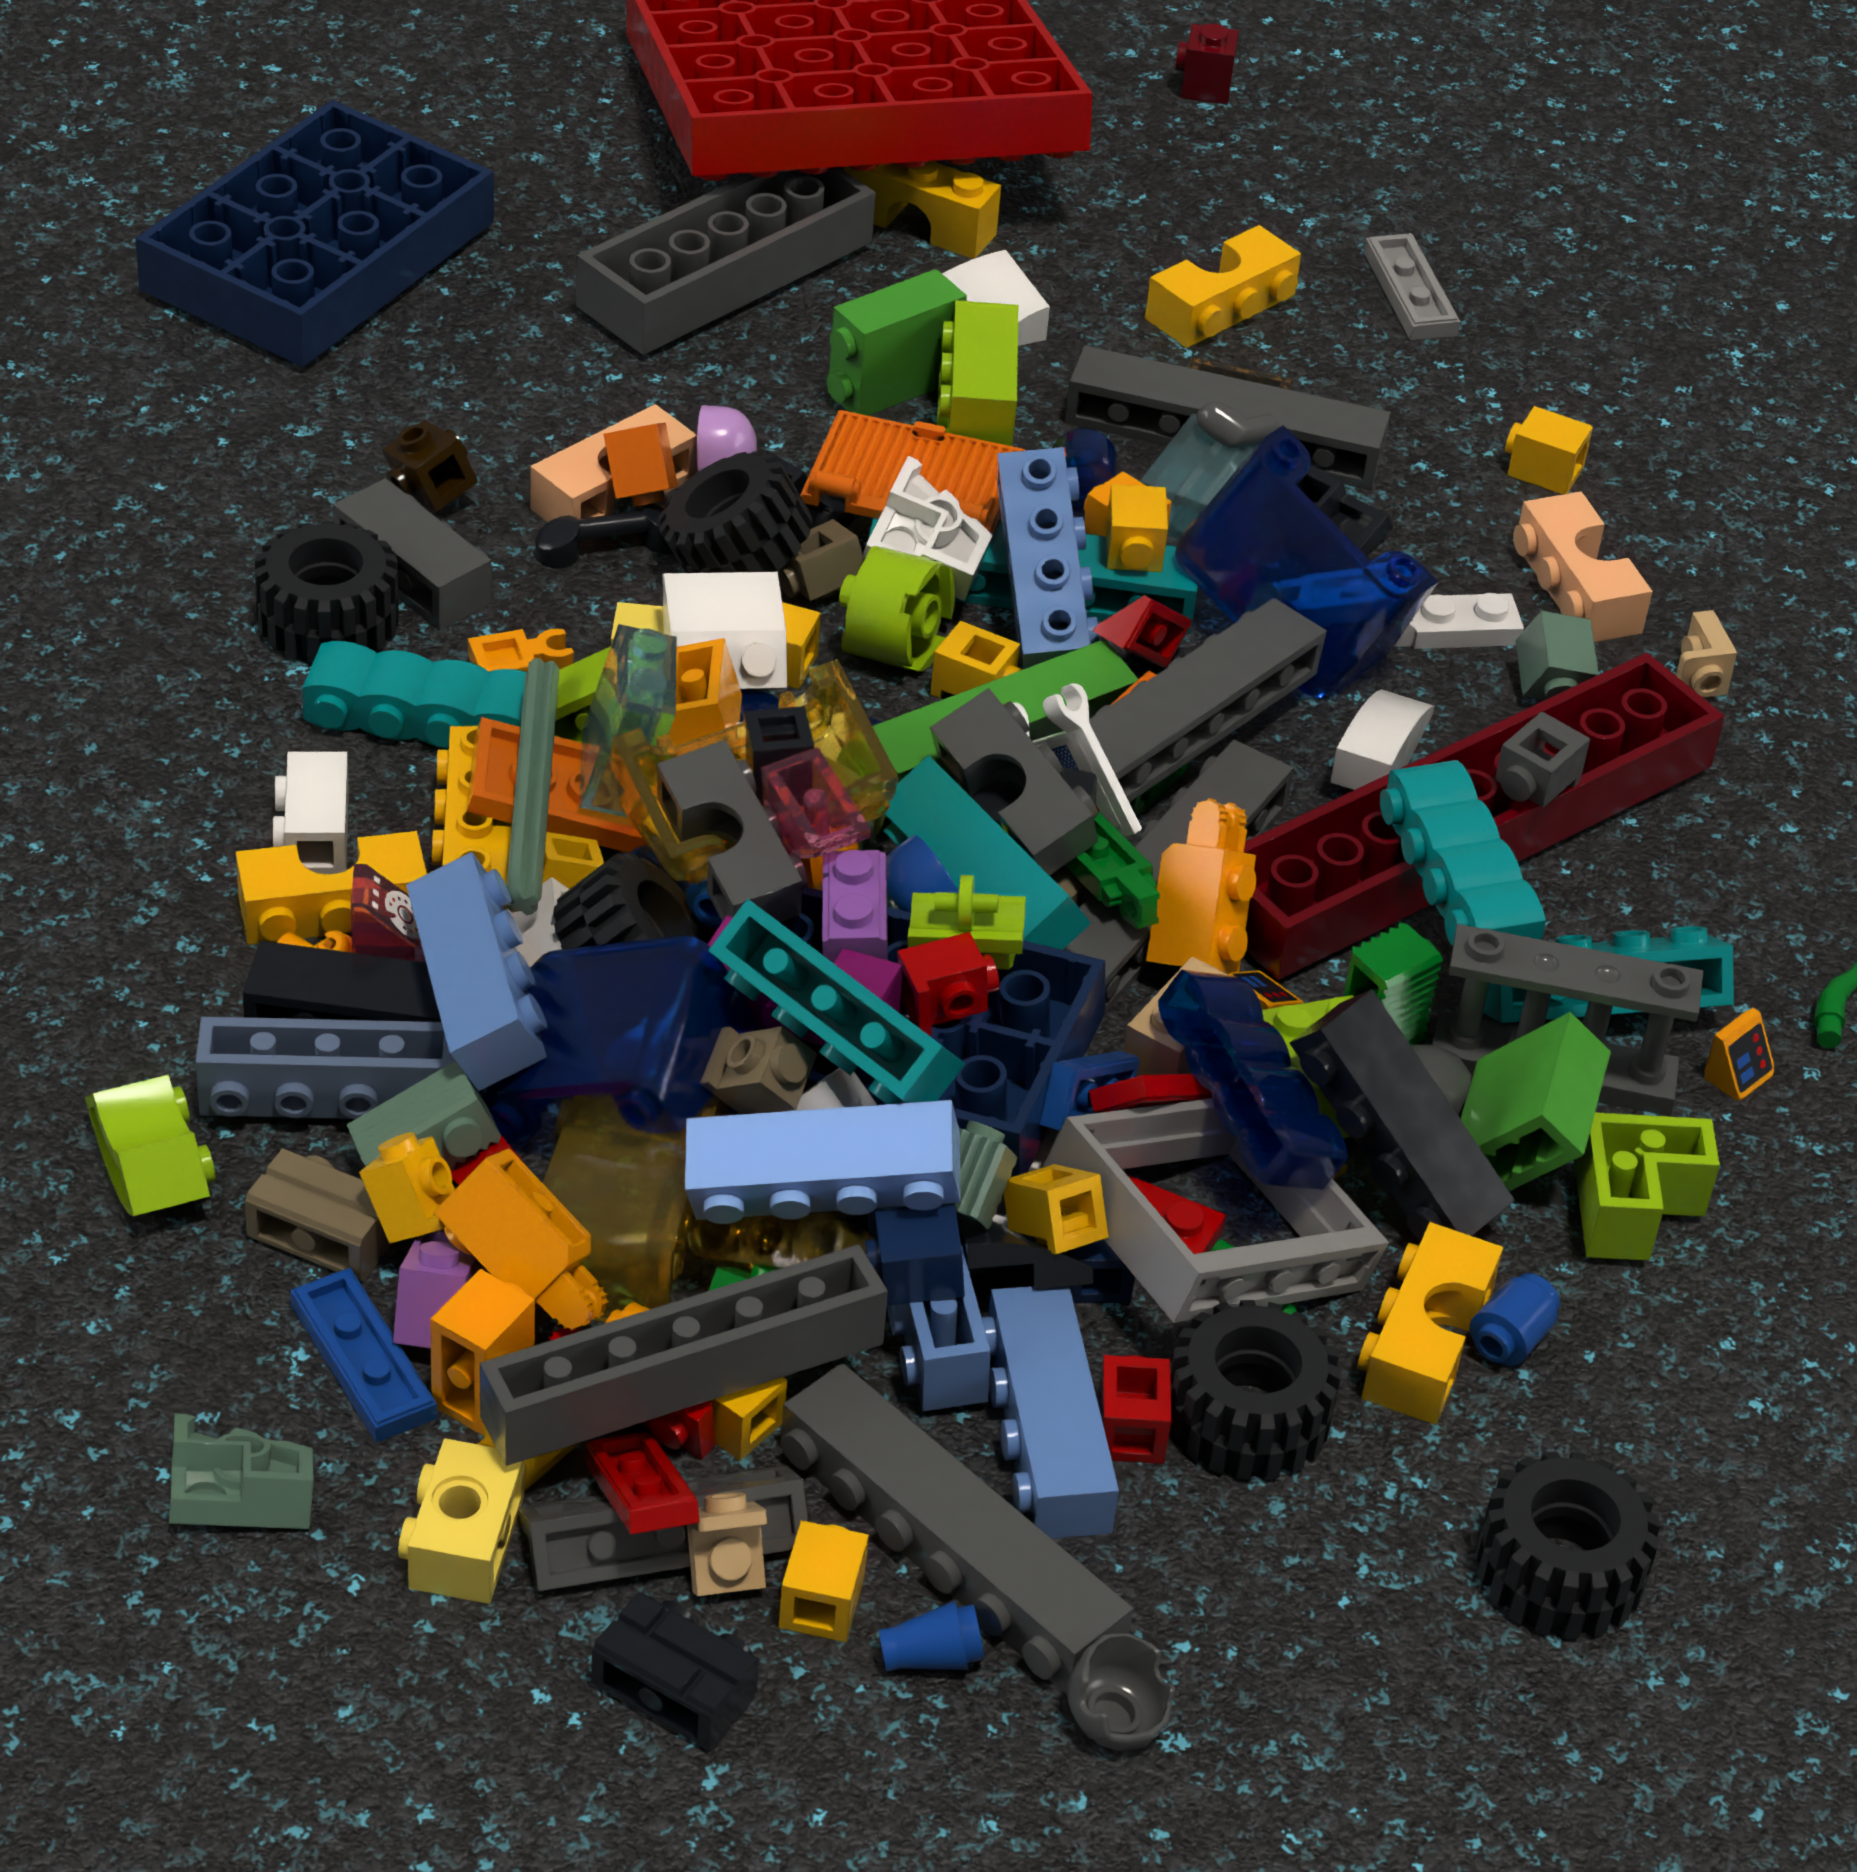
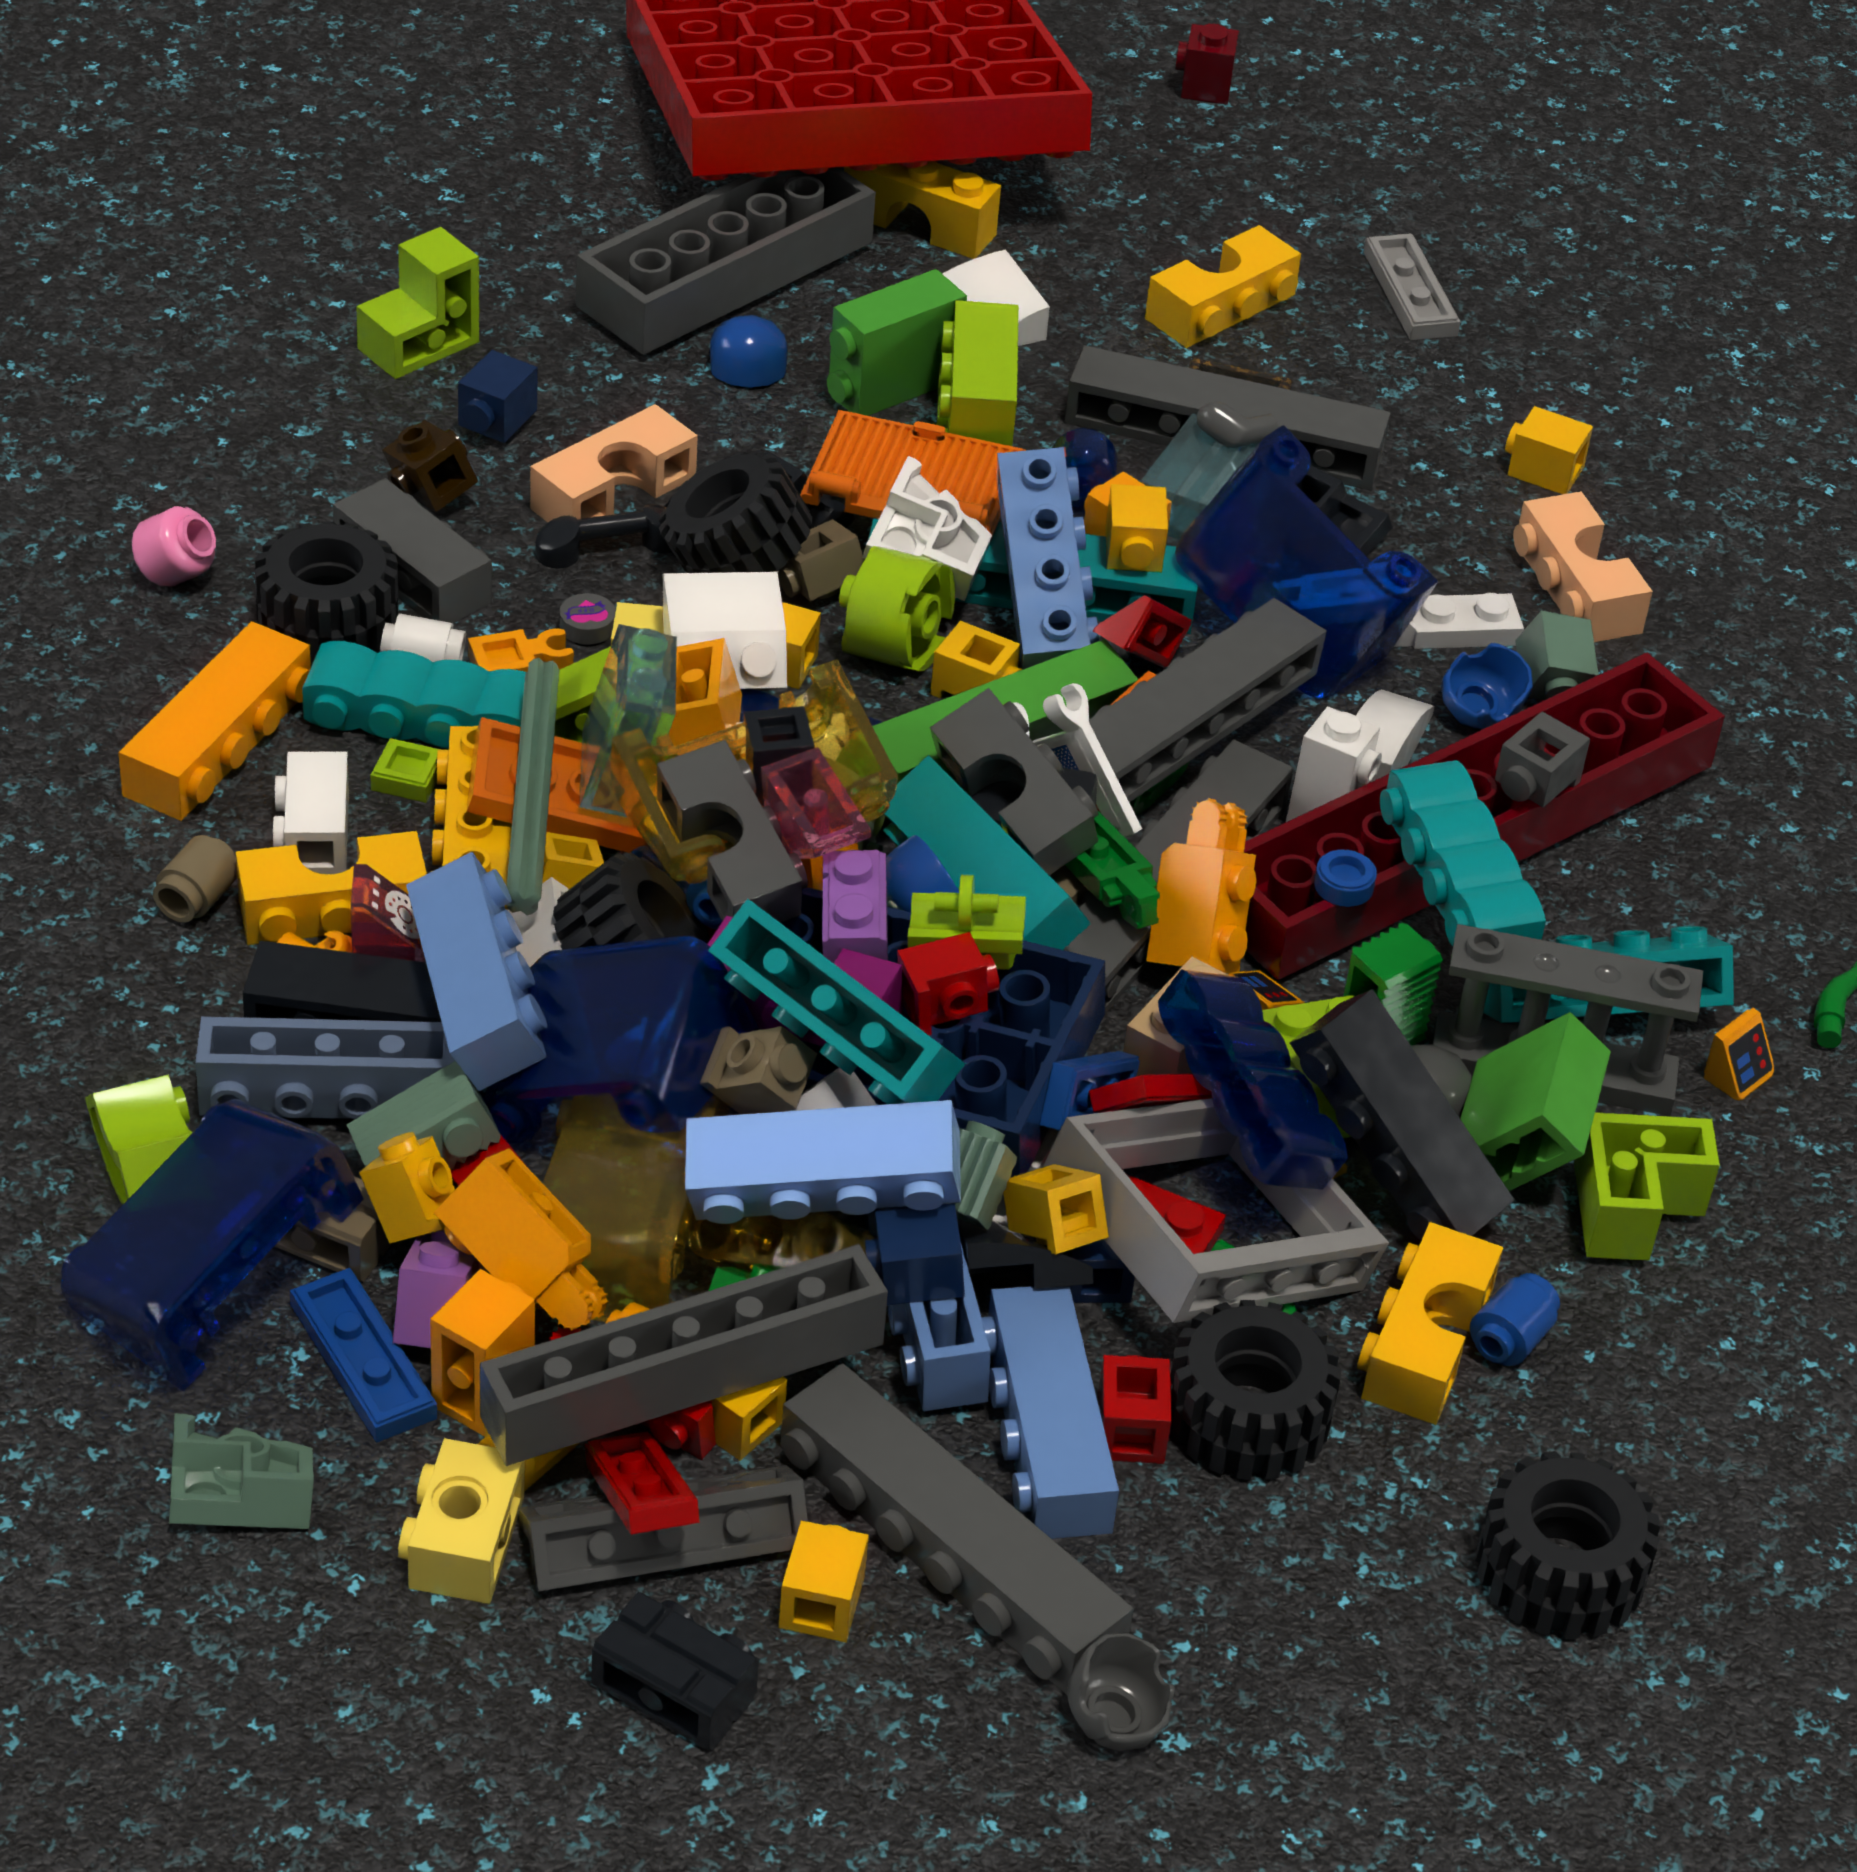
dark blue brick [136,100,494,367] -> none
orange brick [603,422,678,507] -> none
tan bracket [687,1492,767,1596] -> none
lavender hair [697,405,757,471] -> none
blue cone [878,1601,984,1672] -> none
tan bracket [1676,610,1737,698] -> none
none -> clear blue windscreen [61,1099,364,1392]
none -> light orange brick [118,621,311,821]
none -> bright pink head [132,506,216,587]
none -> dark tan brick [153,835,237,922]
none -> lime brick [356,227,479,379]
none -> lime tile [370,738,441,803]
none -> white brick [380,613,466,662]
none -> dark blue brick [458,350,538,443]
none -> dark grey tile [559,593,616,645]
none -> blue hair [710,315,788,388]
none -> white brick [1286,706,1382,822]
none -> blue tile [1314,850,1377,907]
none -> blue hair [1441,643,1533,730]

